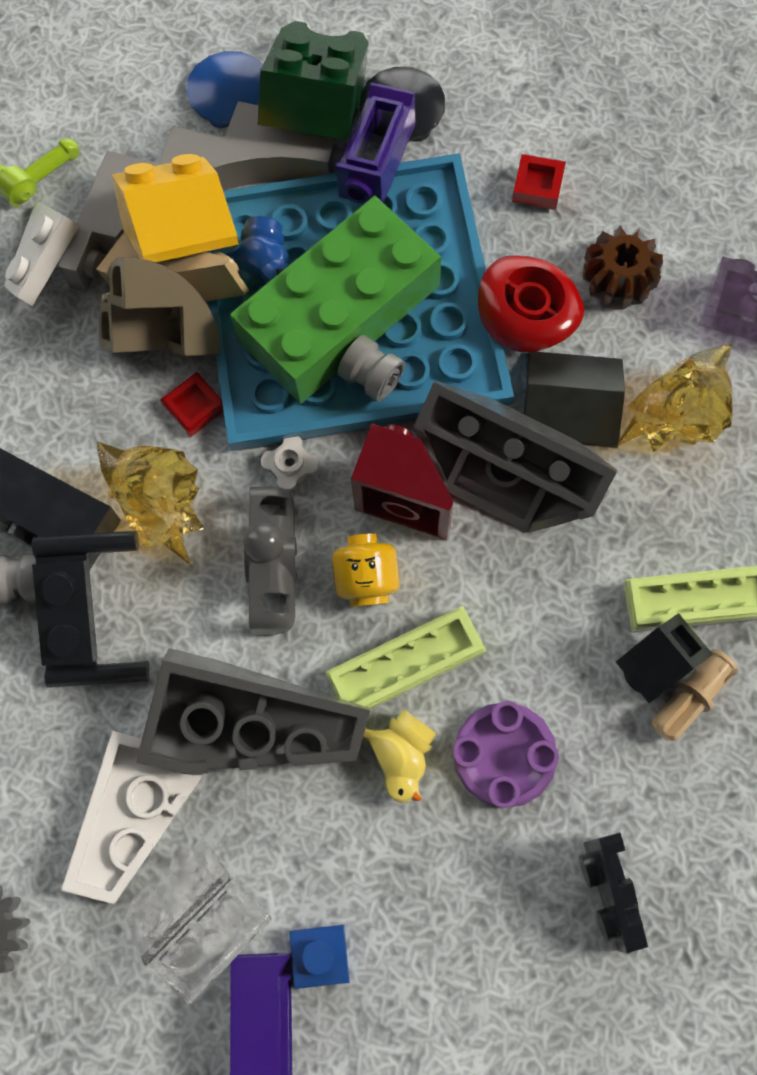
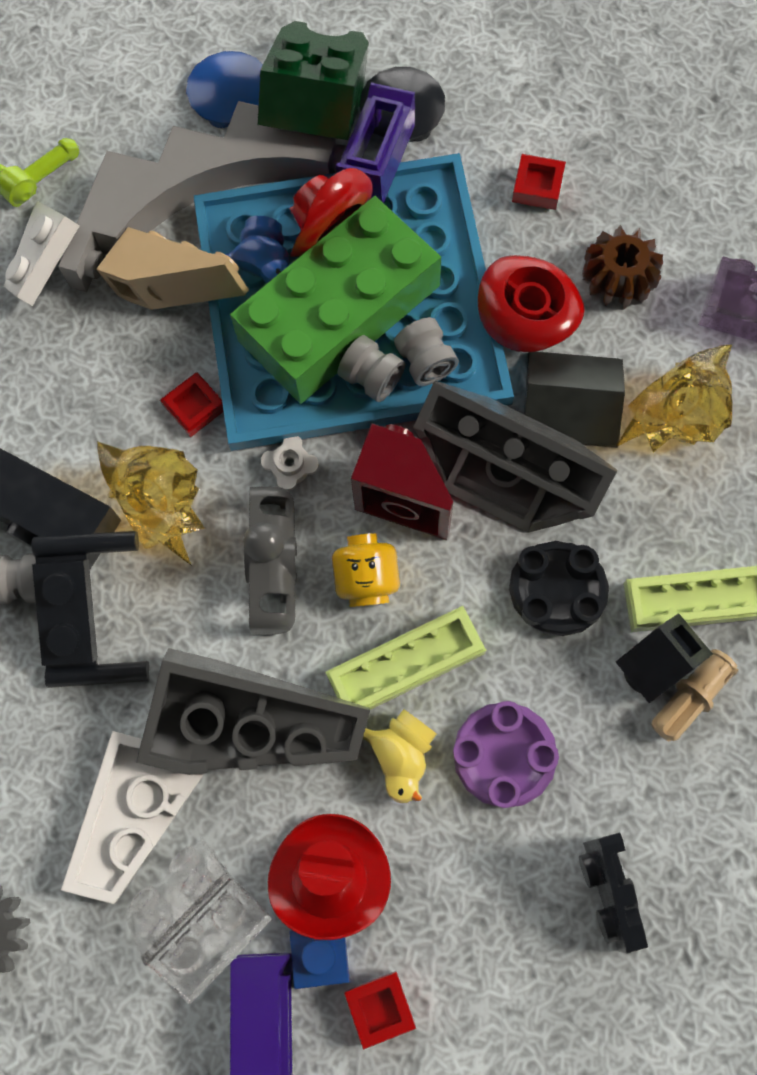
dark tan brick [99,257,221,356] -> none
yellow slope [112,154,239,262] -> none
none -> red hat [268,814,391,940]
none -> red hat [289,168,373,258]
none -> red plate [344,971,416,1050]
none -> light grey wheel [394,317,459,386]
none -> black dish [509,541,609,636]

